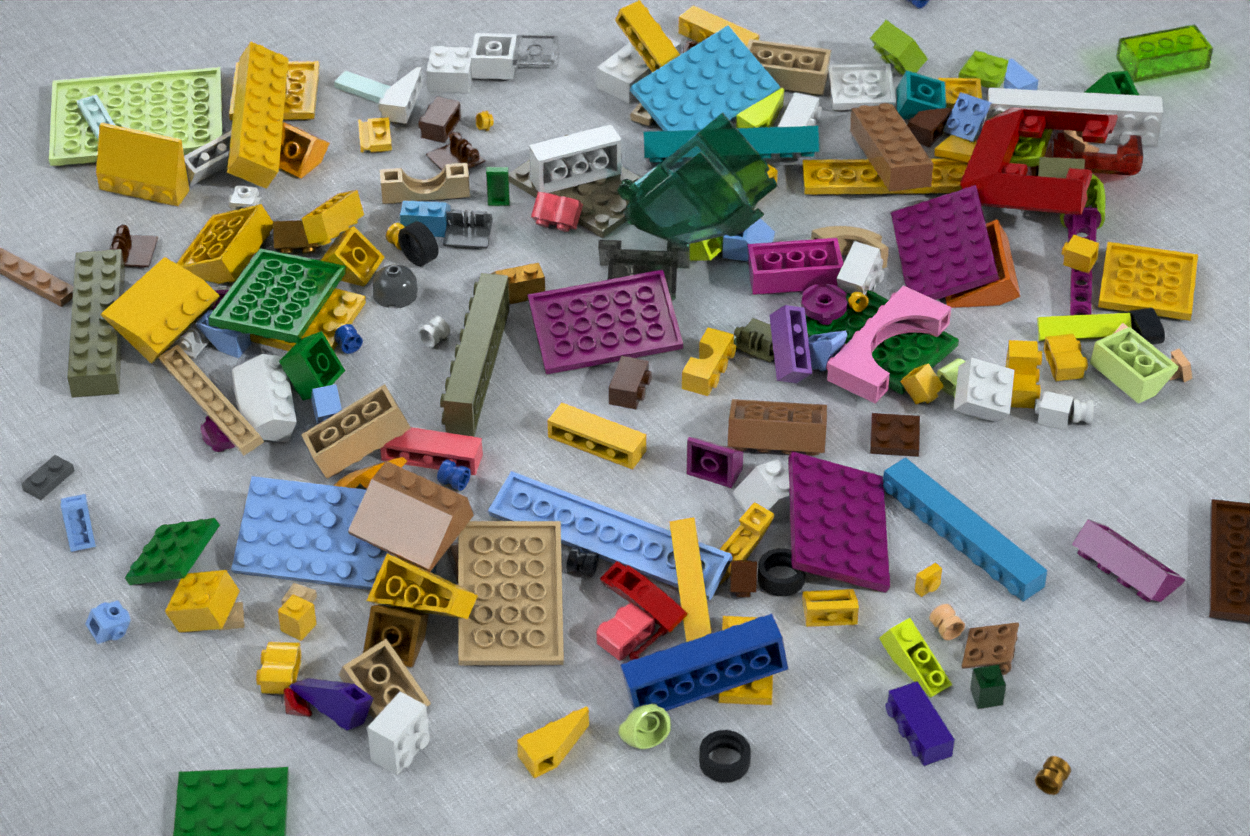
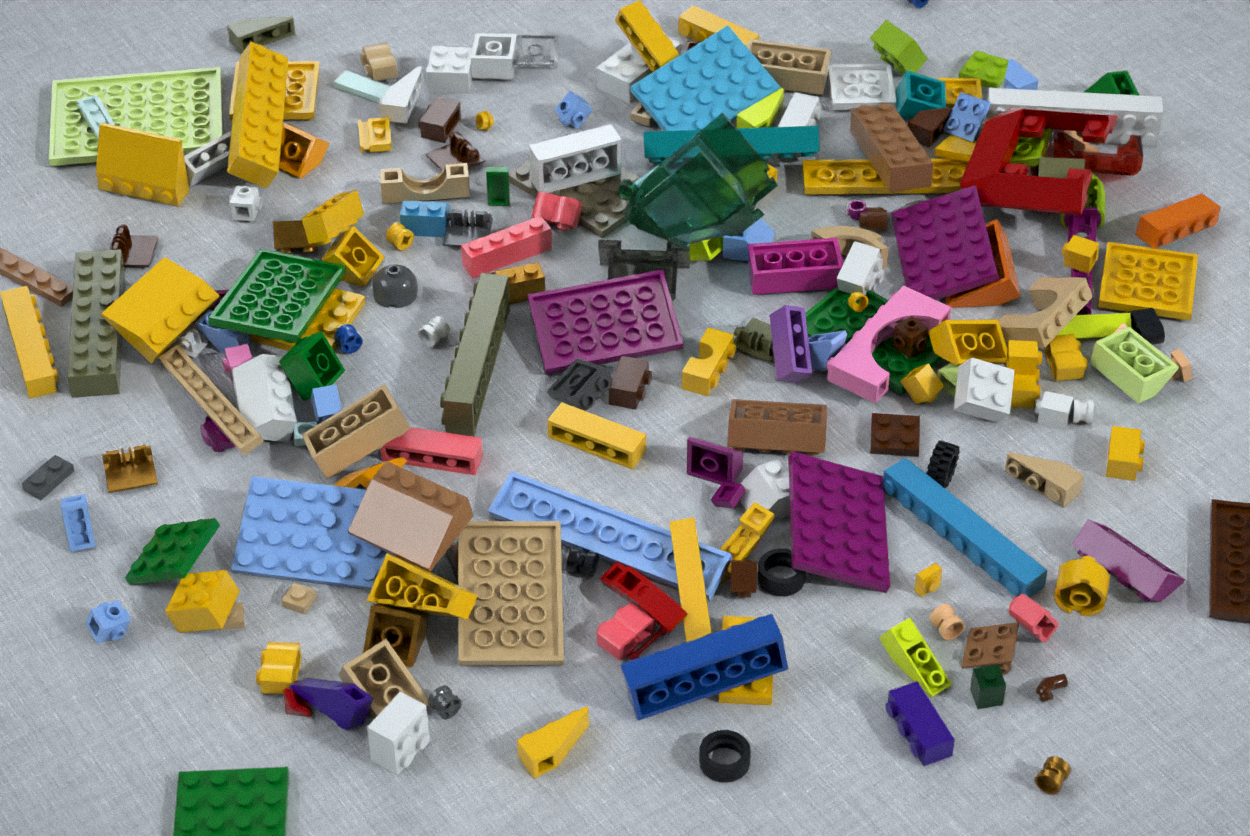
yellow slope [176,204,273,284] -> none
yellow brick [277,594,317,641] -> none
black tyre [398,221,439,267] -> none
blue wheel [437,460,471,491] -> none
yellowish green hair [618,704,671,749] -> none
magenta plate [801,284,847,325] -> none
yellow tile [802,589,859,627] -> none
clear neon green brick [1116,24,1213,83] -> none
none -> yellow brick [0,286,60,399]
none -> pearl gold hinge [102,444,158,493]
none -> bright pink brick [222,344,253,384]
none -> olive slope [227,16,295,54]
none -> light aqua plate [293,421,317,446]
none -> tan brick [360,42,398,81]
none -> dark grey wheel [428,685,462,719]
none -> coral brick [461,216,552,278]
none -> dark grey plate [547,358,613,411]
none -> light blue brick [554,91,593,129]
none -> magenta plate [711,482,746,509]
none -> magenta plate [846,200,867,220]
none -> reddish brown piece [859,207,887,232]
none -> reddish brown brick [893,316,928,359]
none -> black tyre [926,440,960,488]
none -> yellow slope [928,319,1007,365]
none -> tan arch [999,277,1092,348]
none -> tan slope [1005,452,1084,508]
none -> coral brick [1009,594,1058,642]
none -> reddish brown arm [1036,674,1068,702]
none -> yellow brick [1055,556,1110,616]
none -> yellow brick [1106,426,1145,481]
none -> orange brick [1135,193,1221,249]

